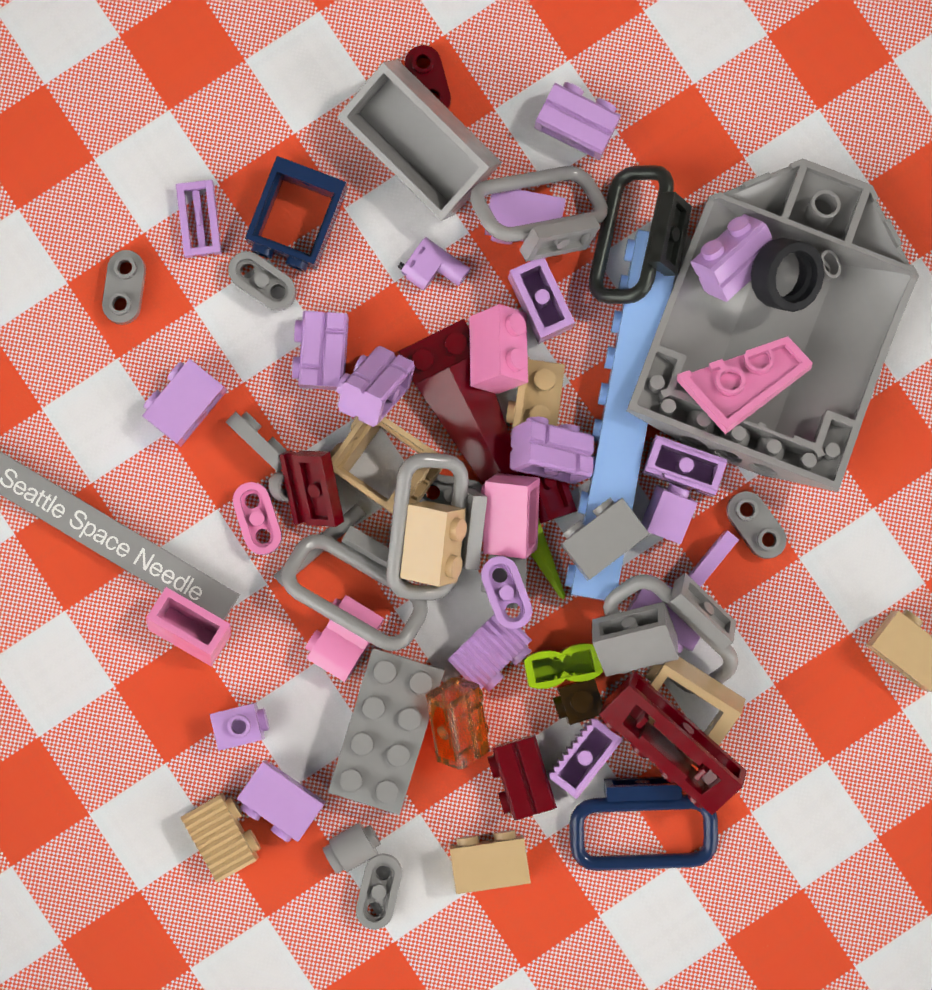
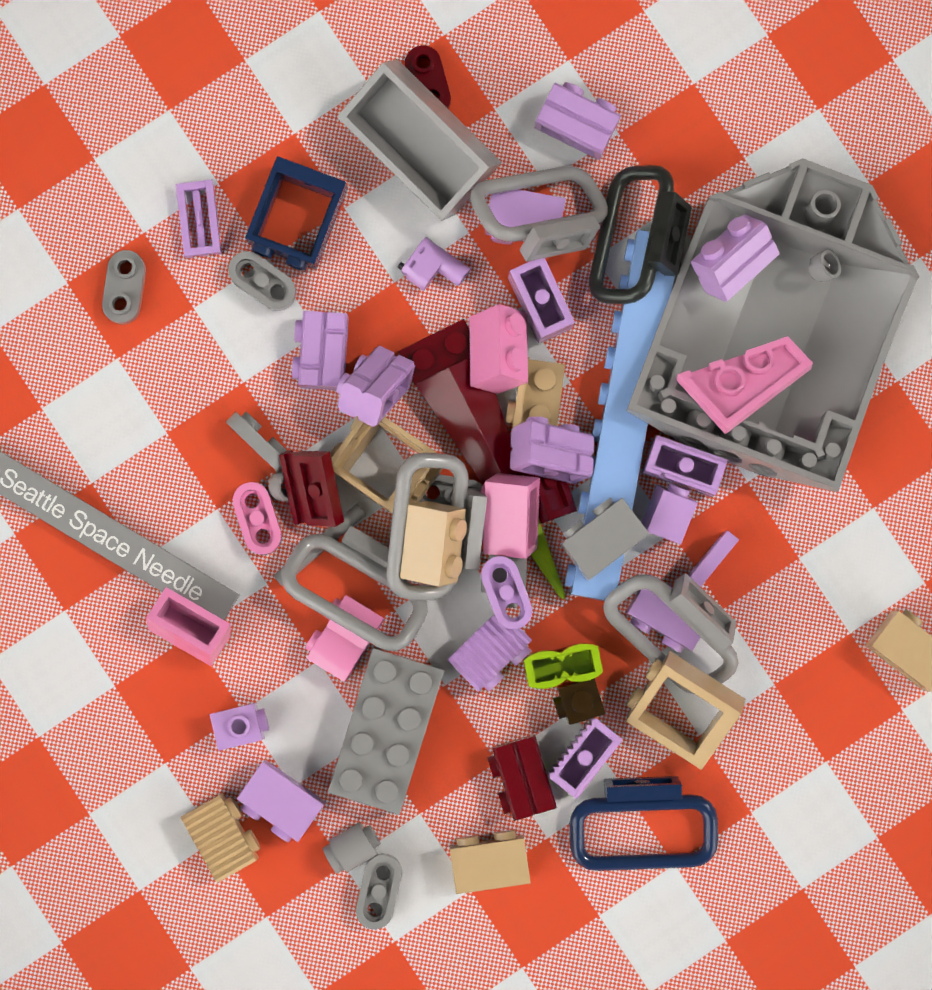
lavender brick [142,358,228,447] -> none
clear orange brick [426,677,490,769] -> none
light grey brick [592,602,679,677] -> none
dark red brick [599,671,747,815] -> none
light grey plate [726,491,787,559] -> none
black tyre [751,238,824,312] -> none

